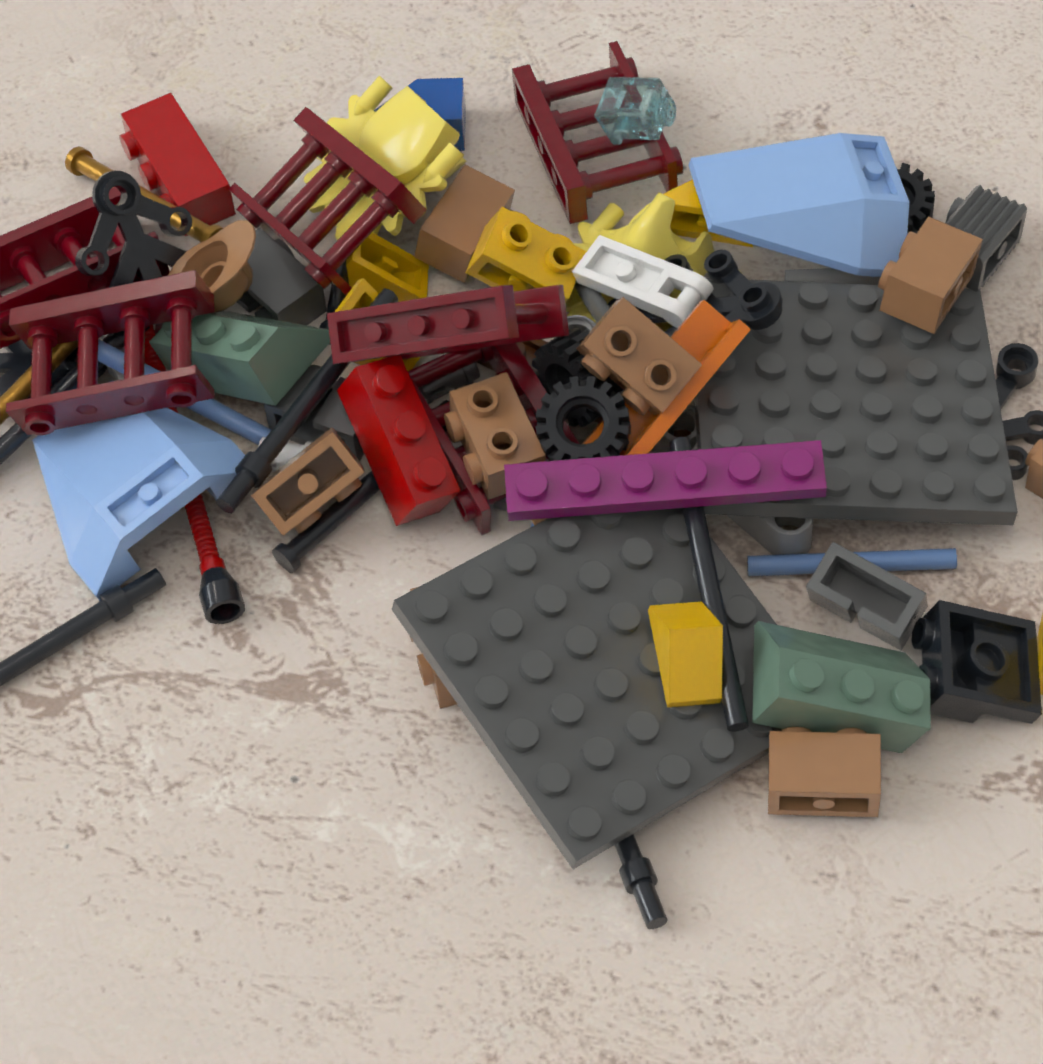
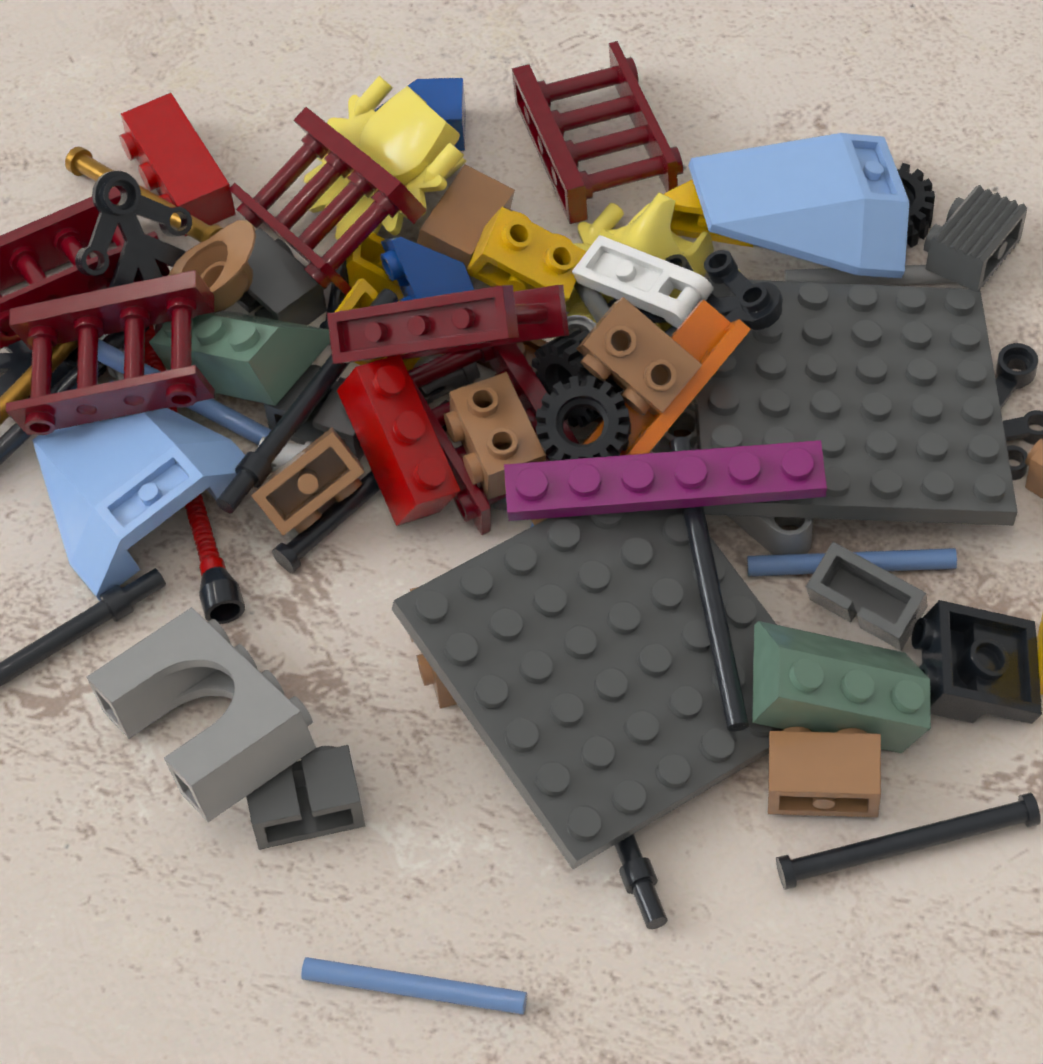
clear light blue brick [594,77,676,144] -> none
yellow slope [648,601,723,708] -> none
medium nougat brick [878,217,983,334] -> none
none -> light grey arch [87,607,316,822]
none -> dark grey piece [246,745,366,850]
none -> medium blue bar [301,957,527,1015]
none -> blue slope [380,237,475,302]
none -> black bar [776,792,1041,890]

